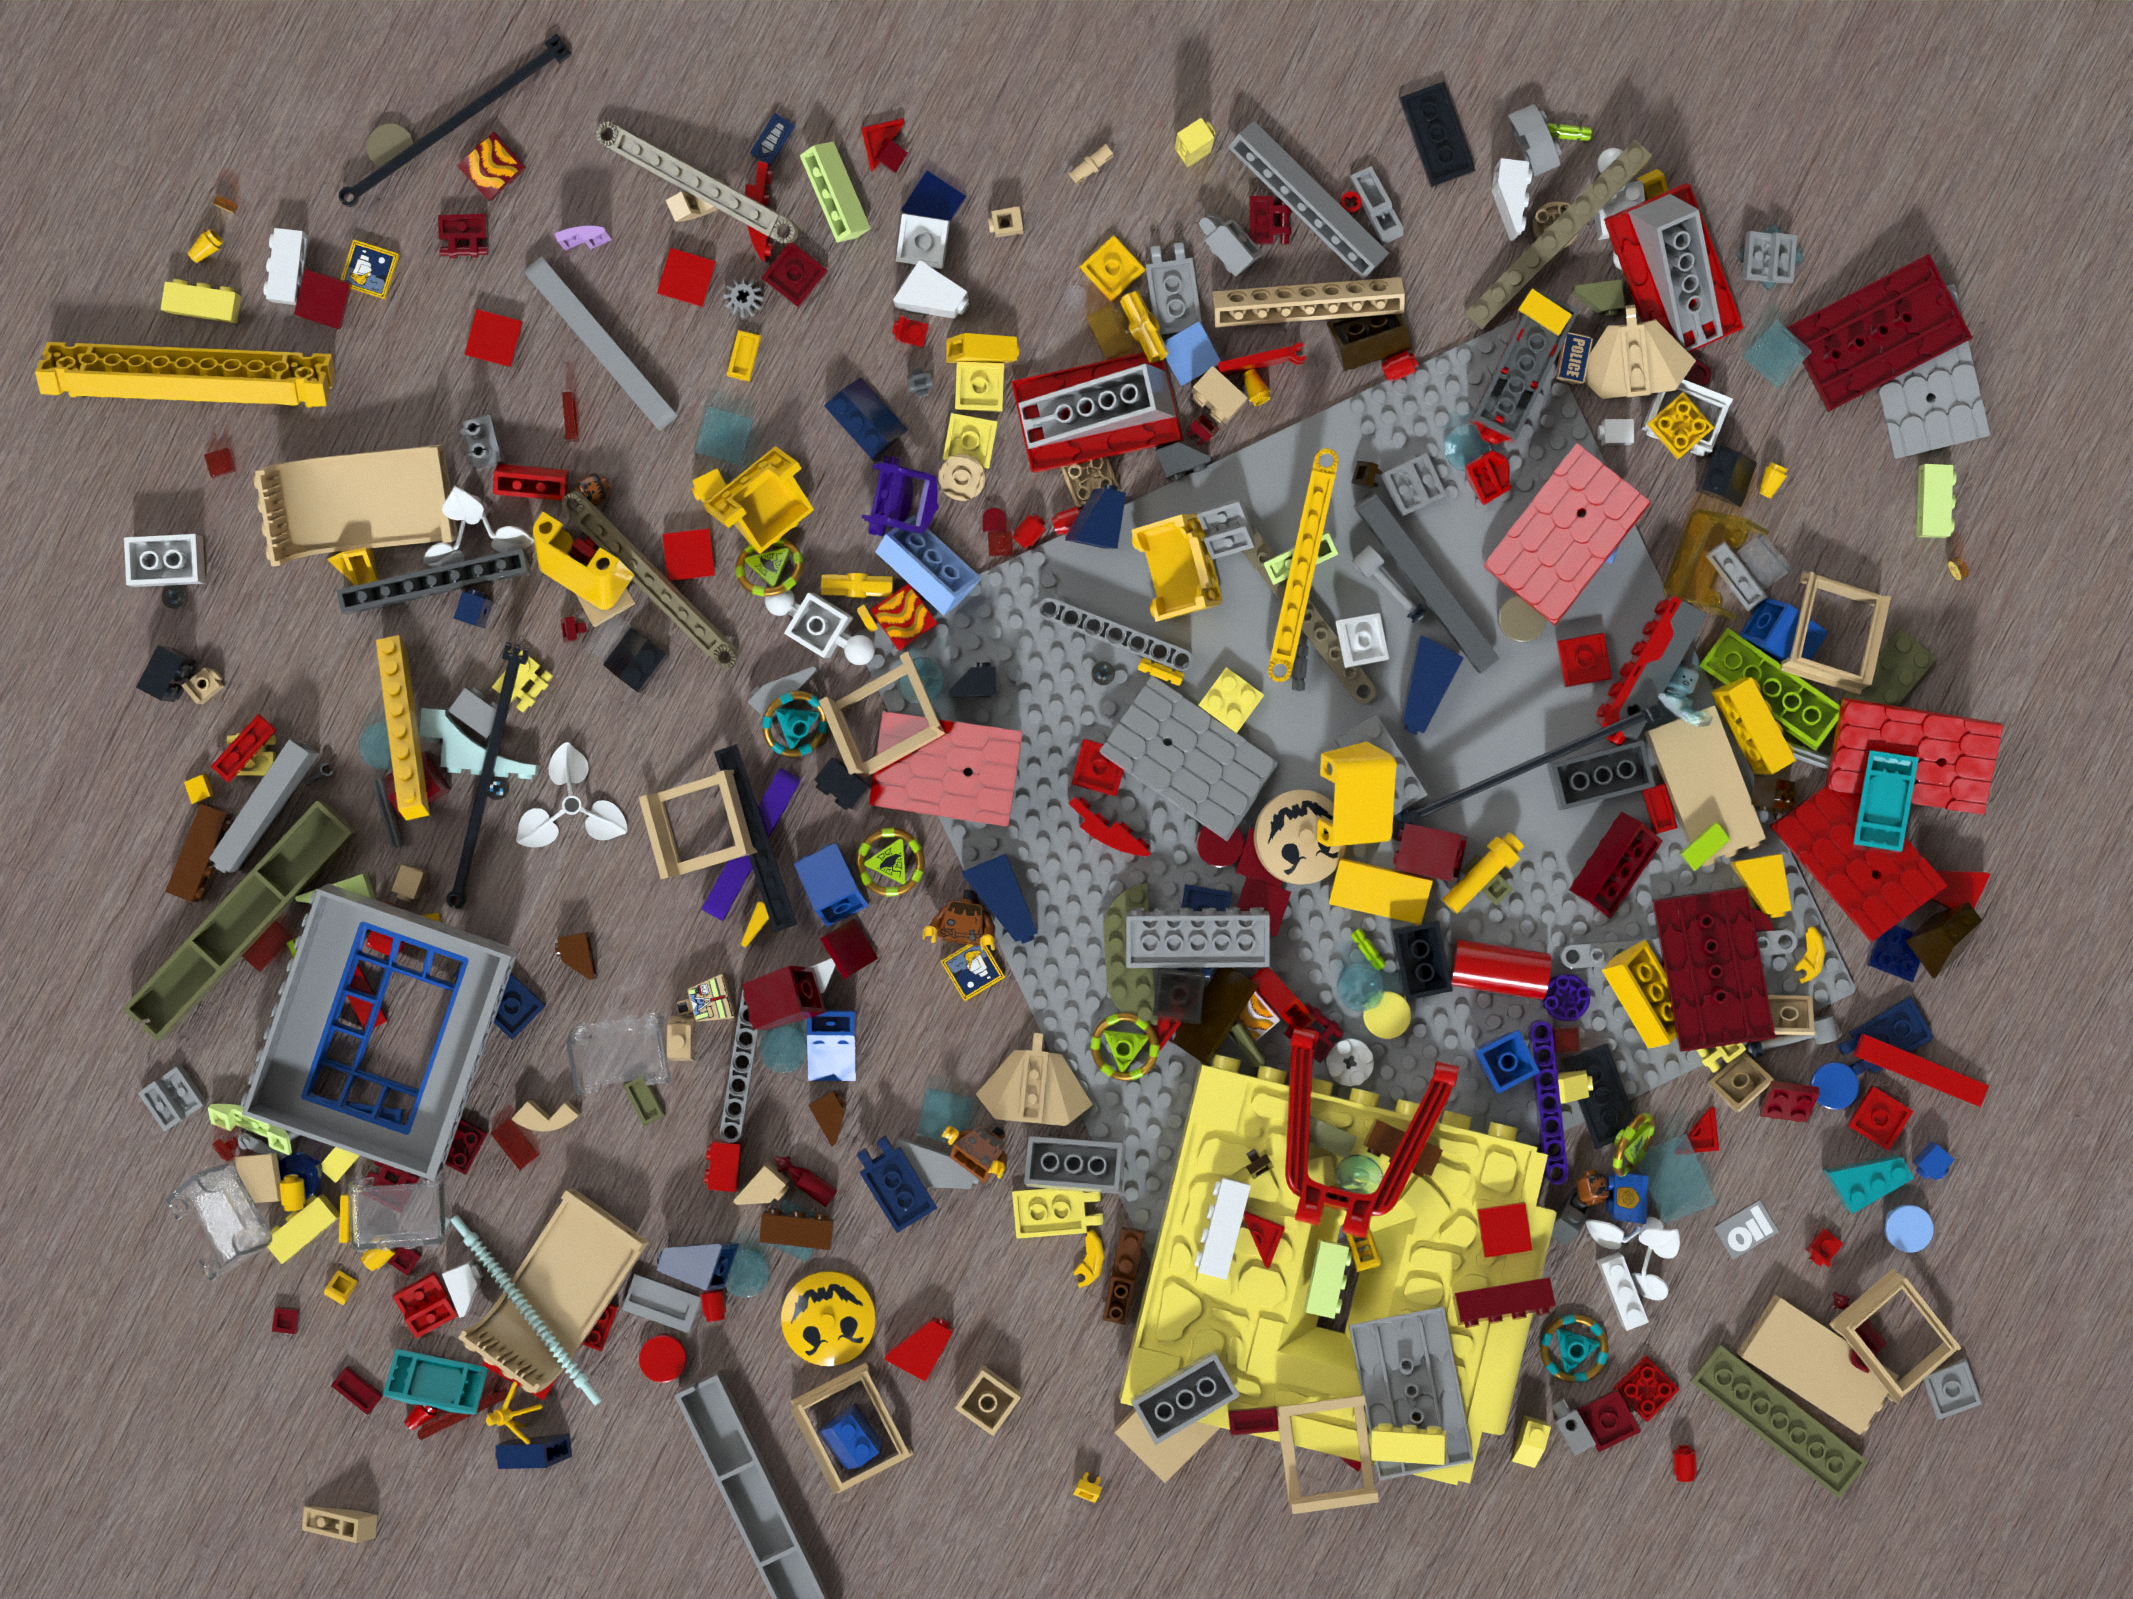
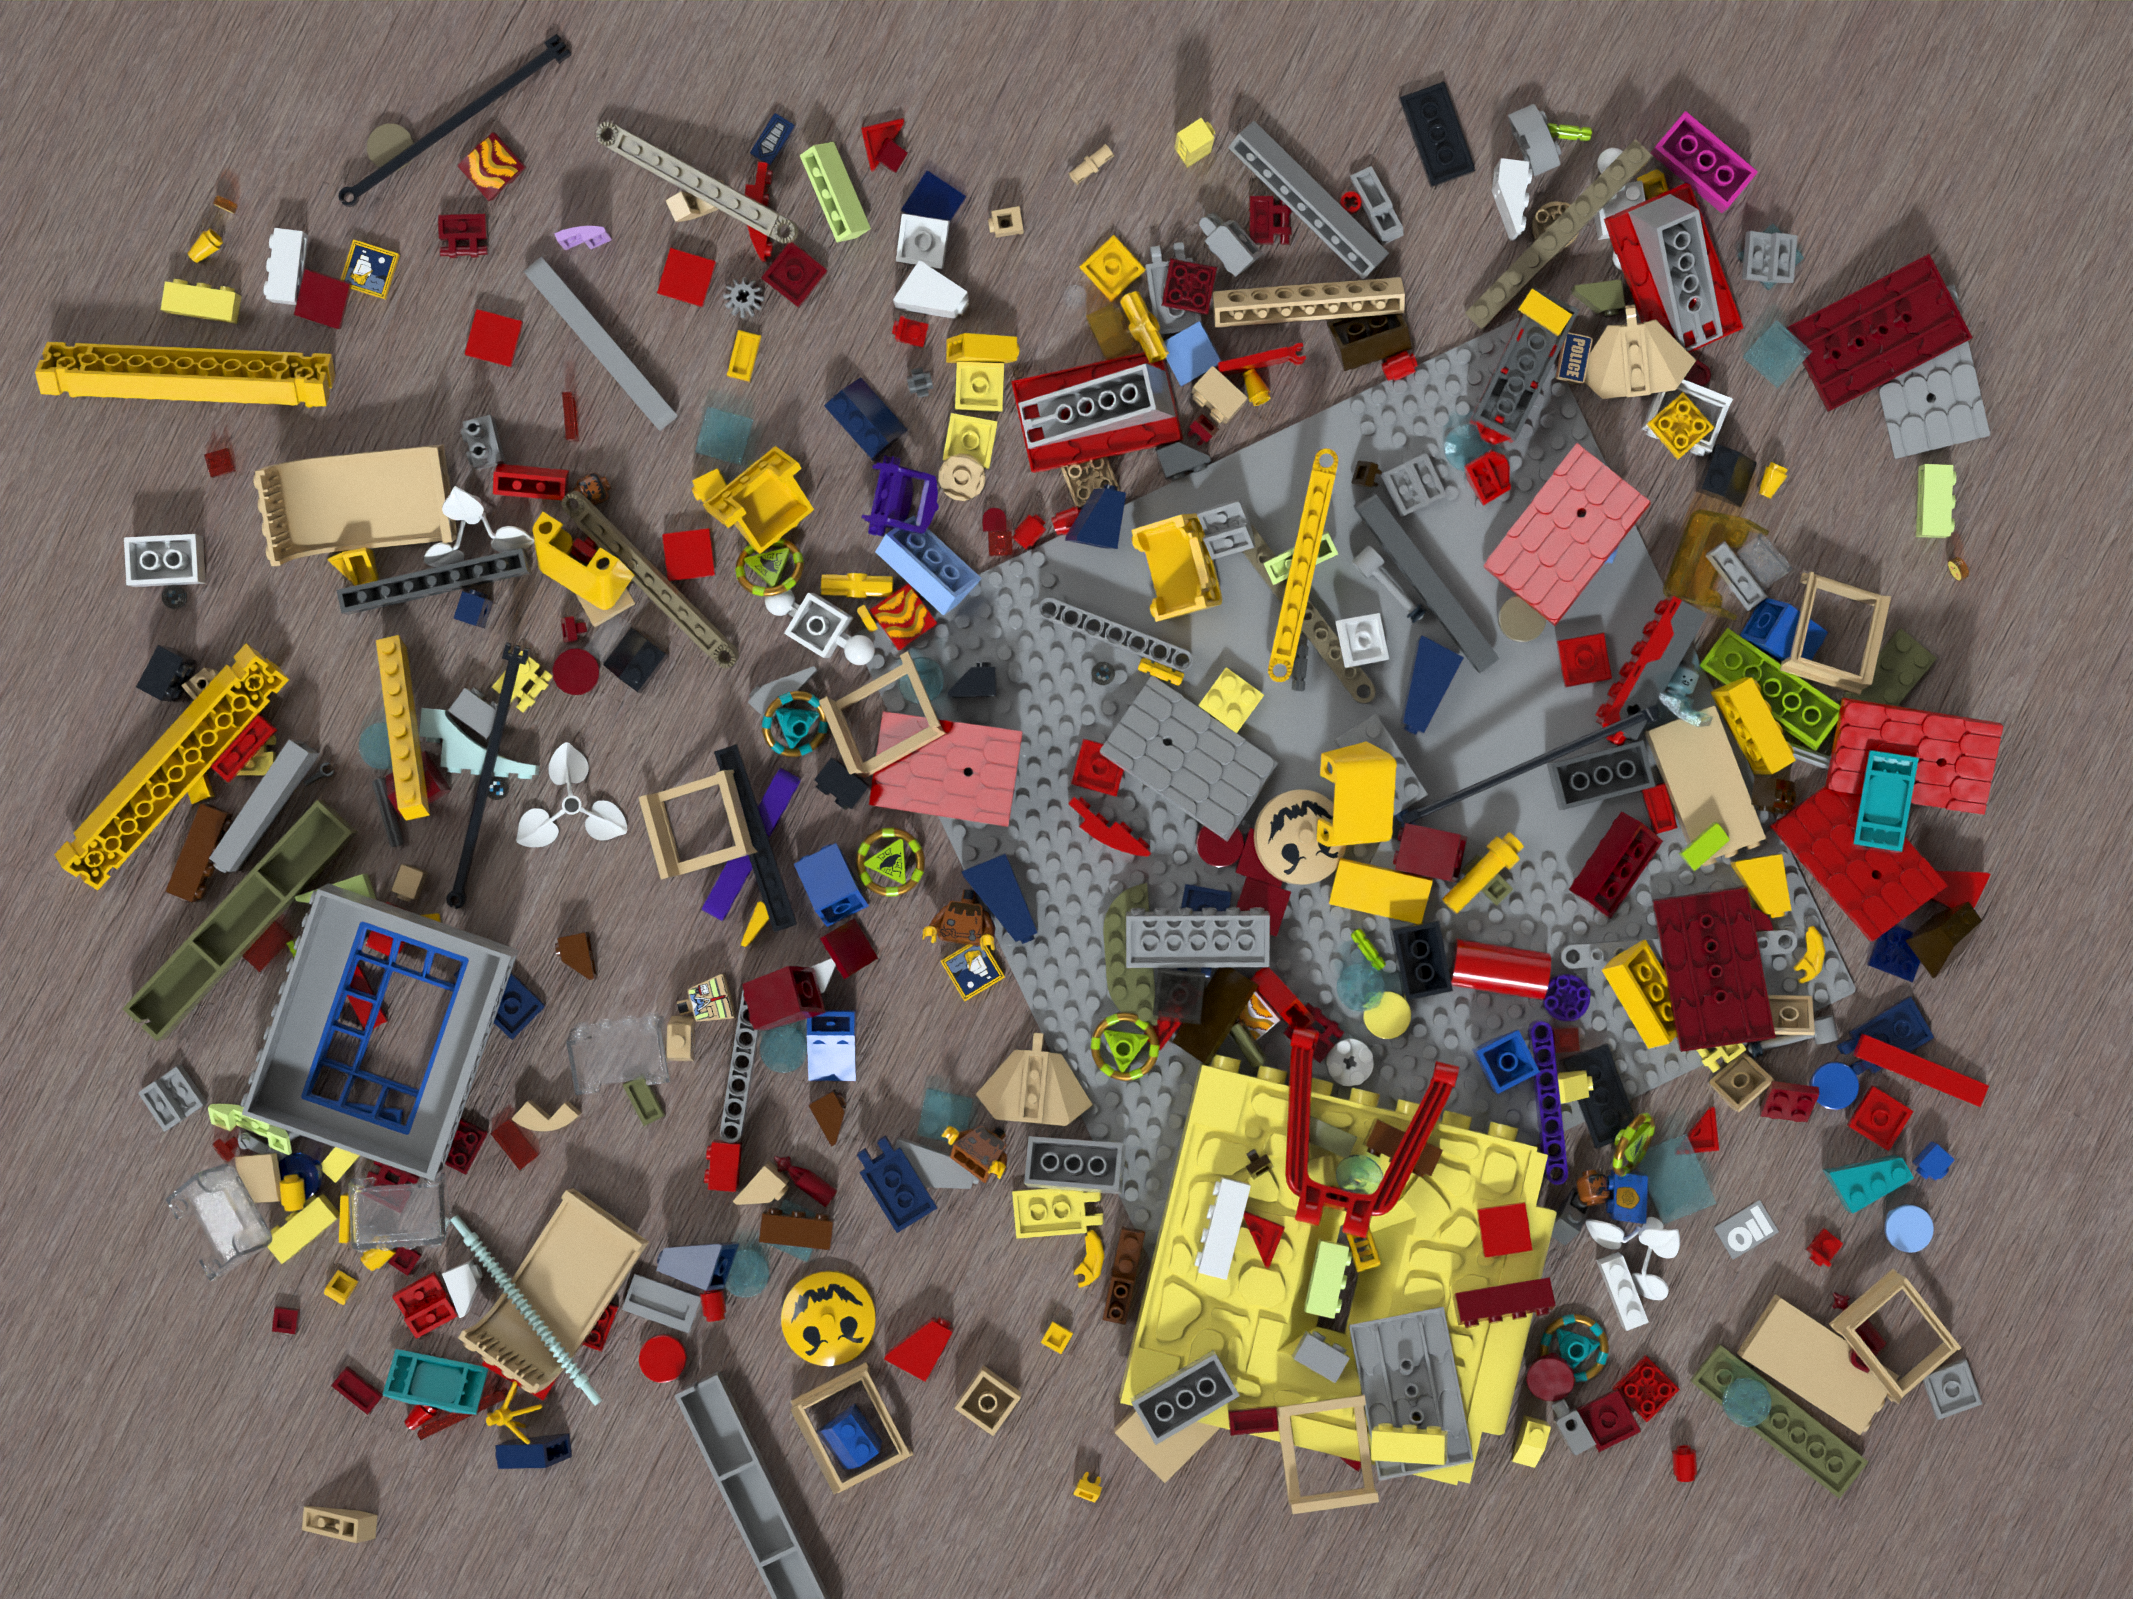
white brick [1597,419,1634,446] -> none
none -> yellow brick [54,643,289,890]
none -> dark red tile [552,648,600,696]
none -> yellow plate [1041,1321,1073,1354]
none -> dark red tile [1161,258,1217,315]
none -> light grey brick [1292,1330,1350,1383]
none -> dark red tile [1527,1353,1574,1401]
none -> dark pink brick [1650,111,1758,213]
none -> clear light blue tile [1722,1378,1771,1427]

